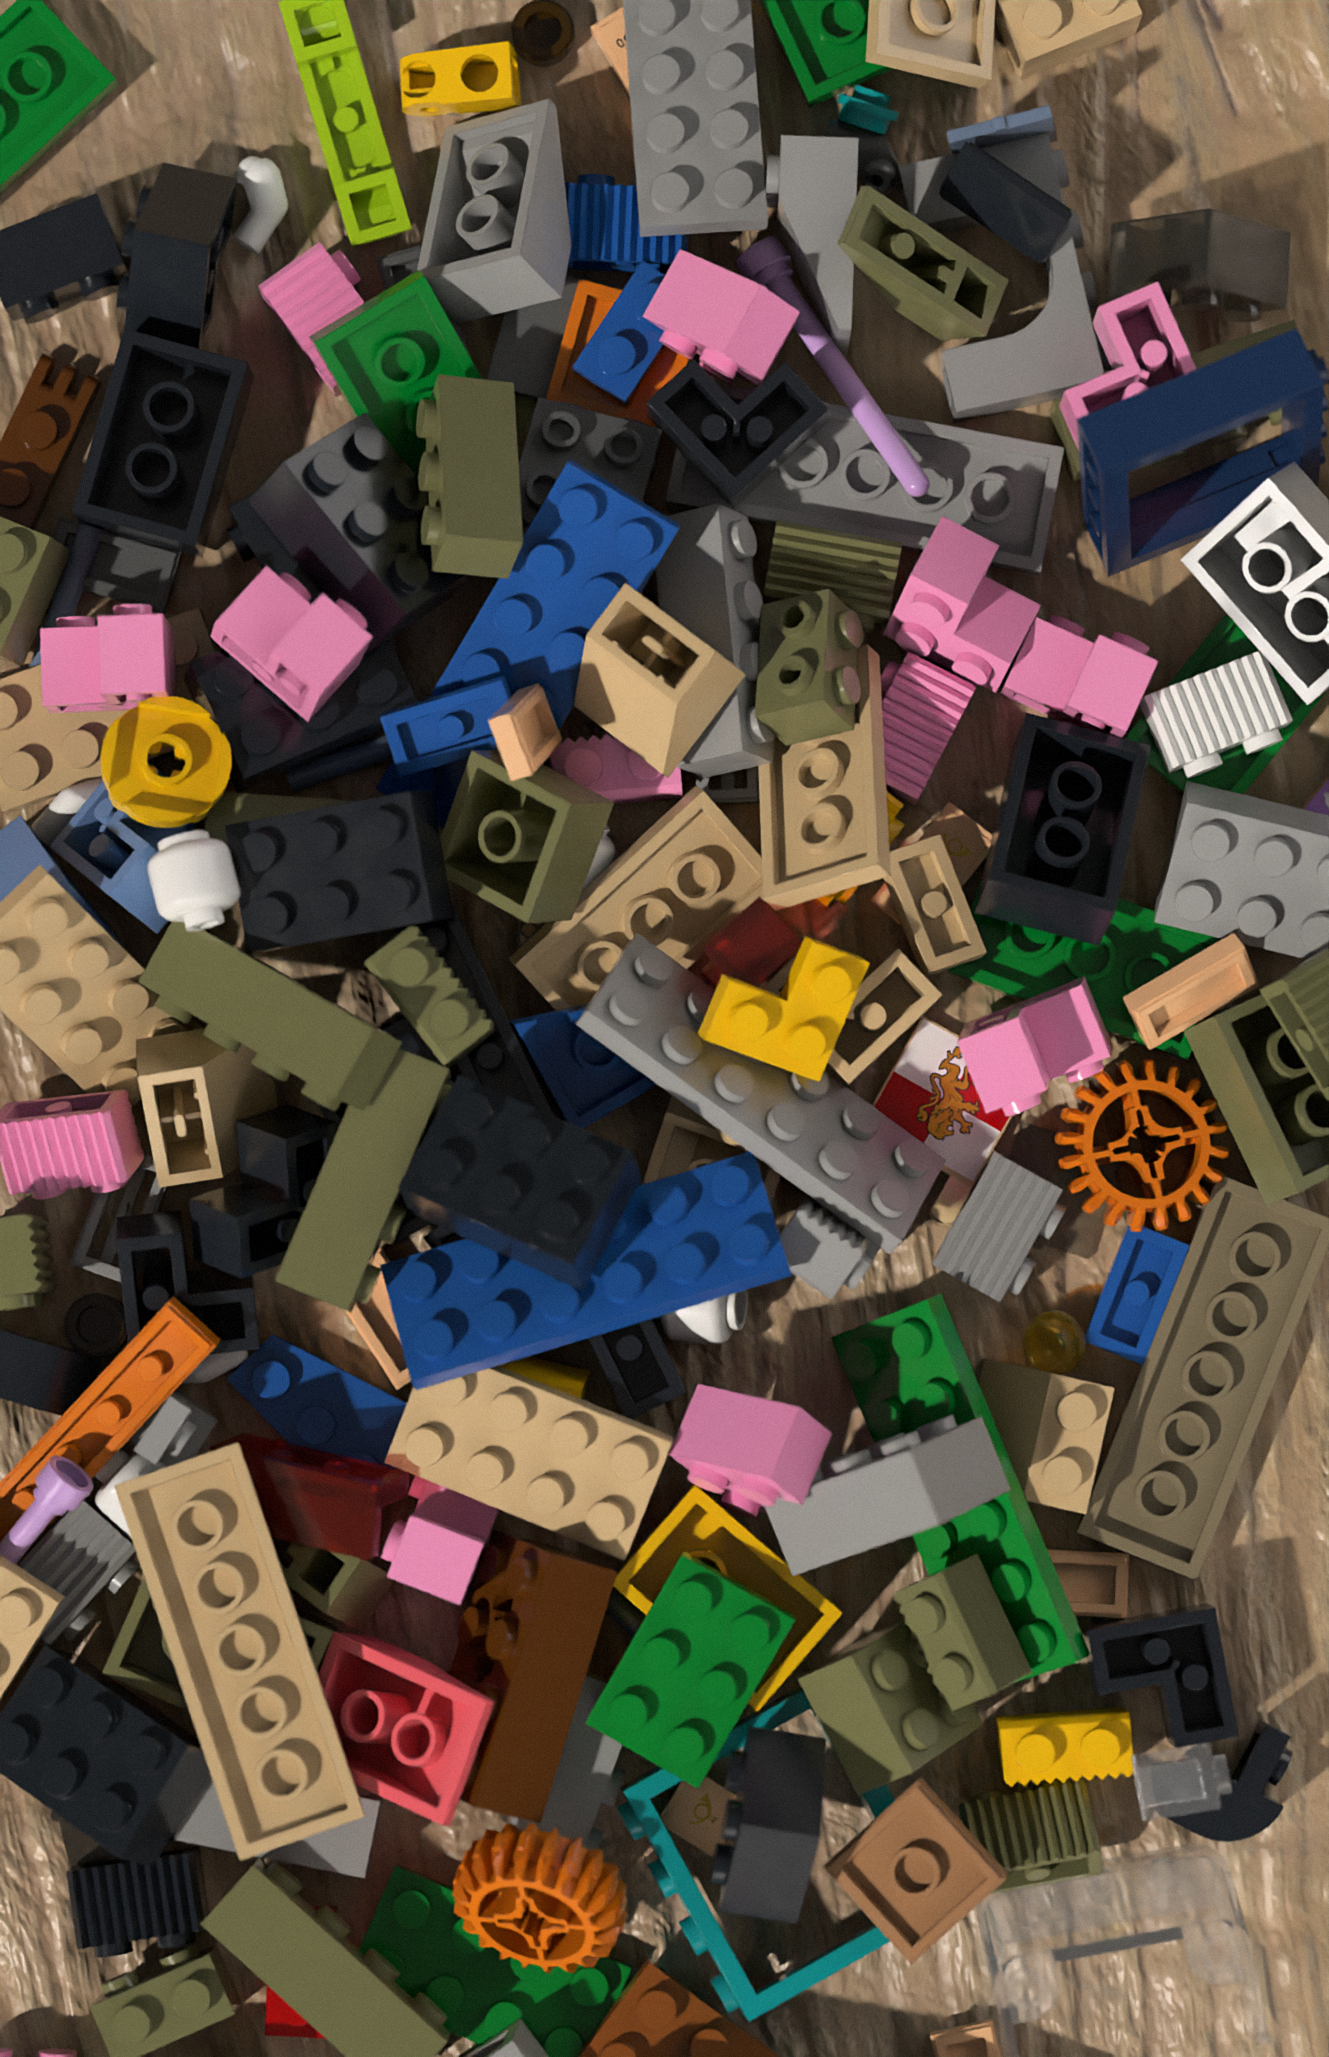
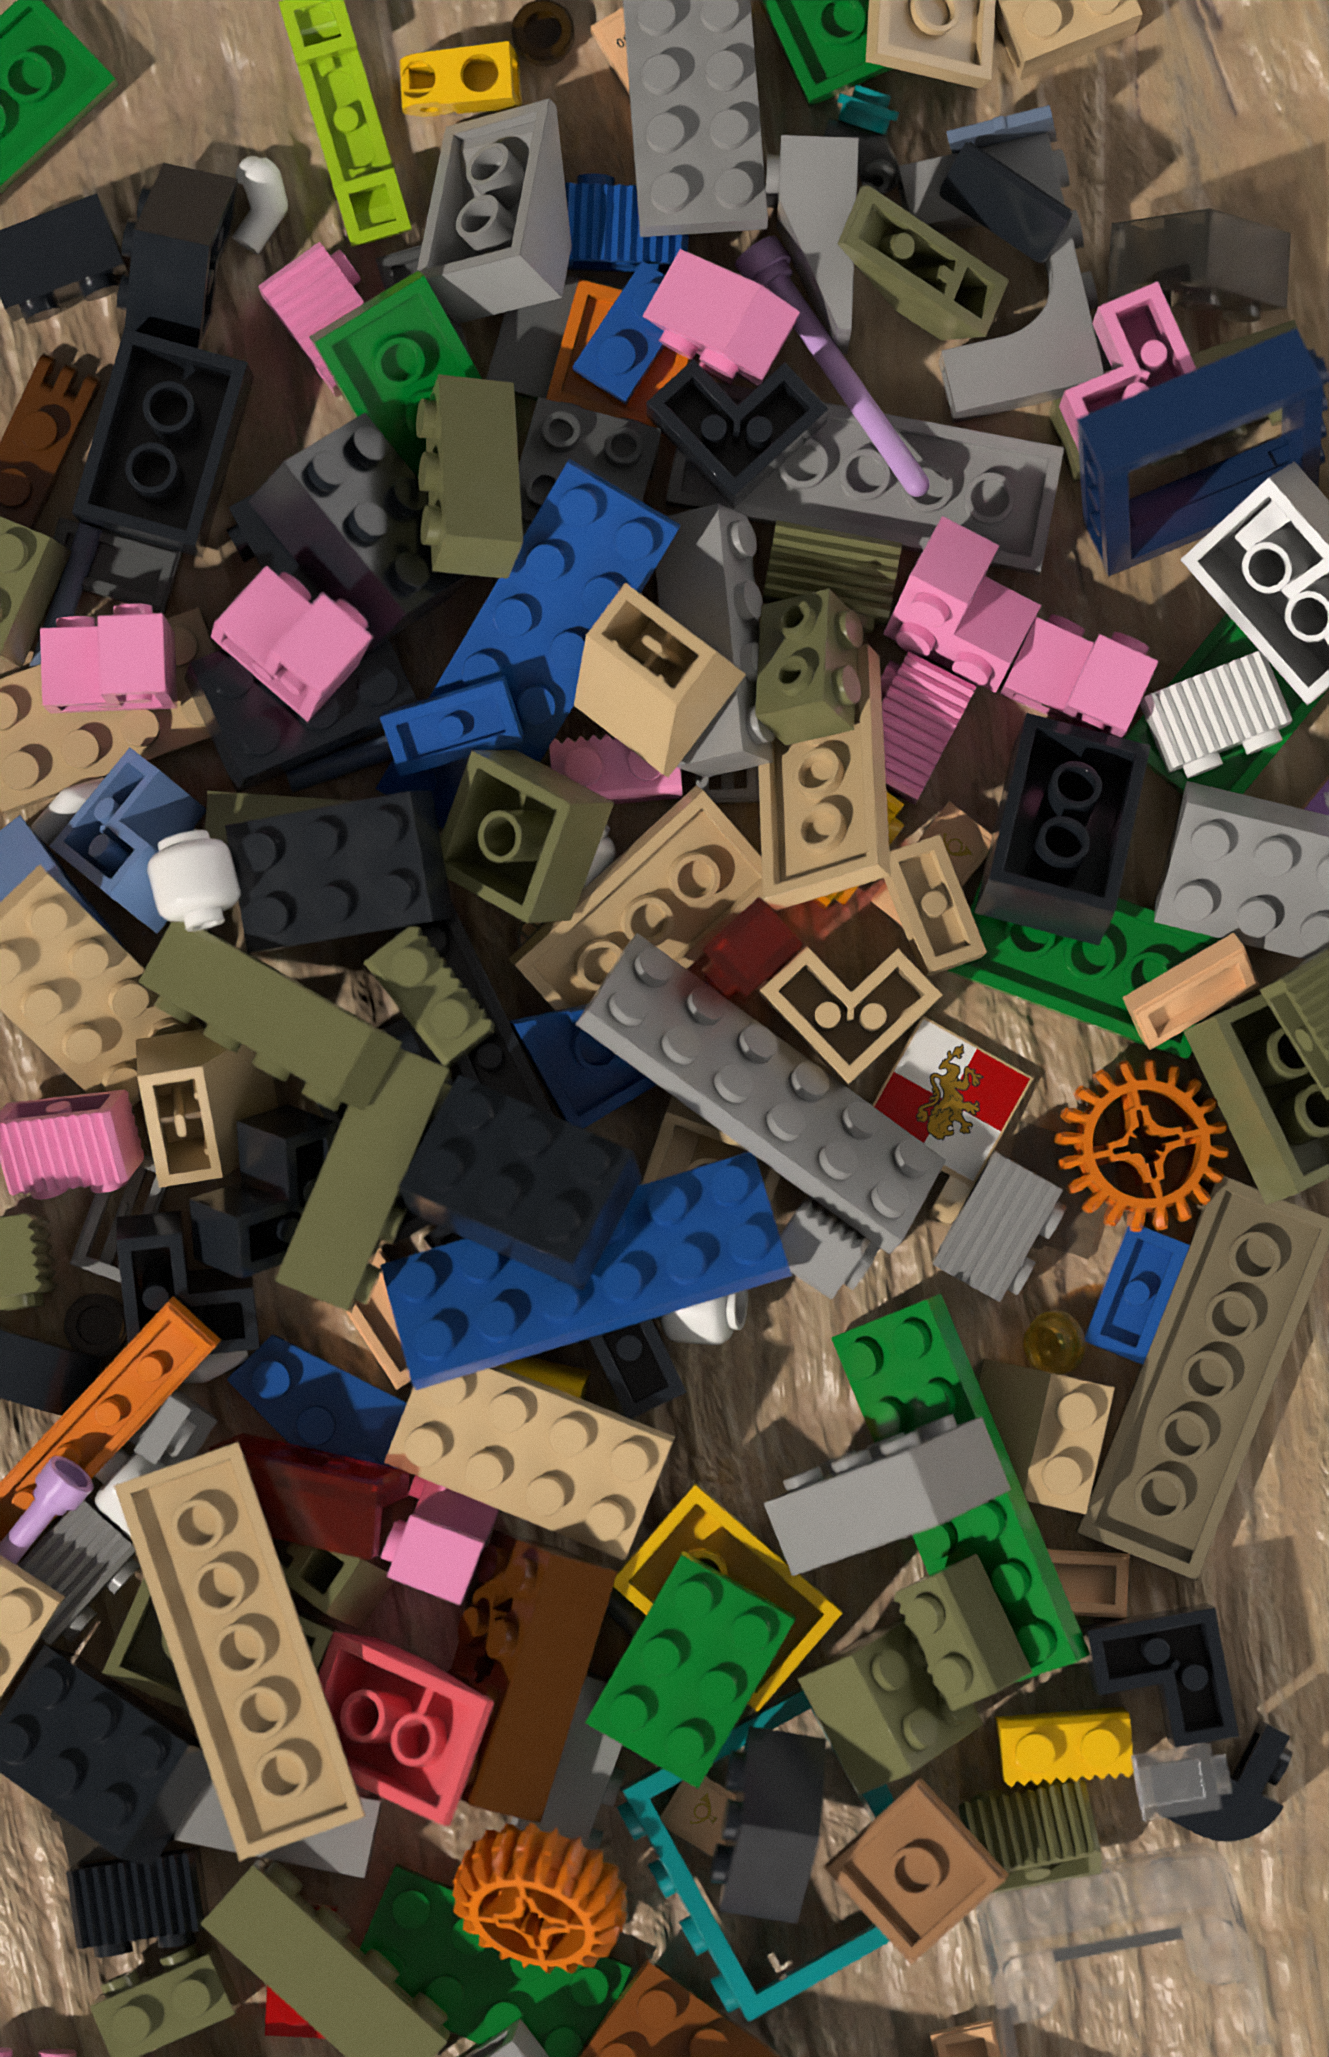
yellow plate [100,696,232,828] -> none
light nougat tile [488,683,562,781] -> none
bright pink brick [668,1384,832,1519] -> none
yellow plate [698,936,869,1082] -> none
bright pink brick [957,976,1113,1116] -> none

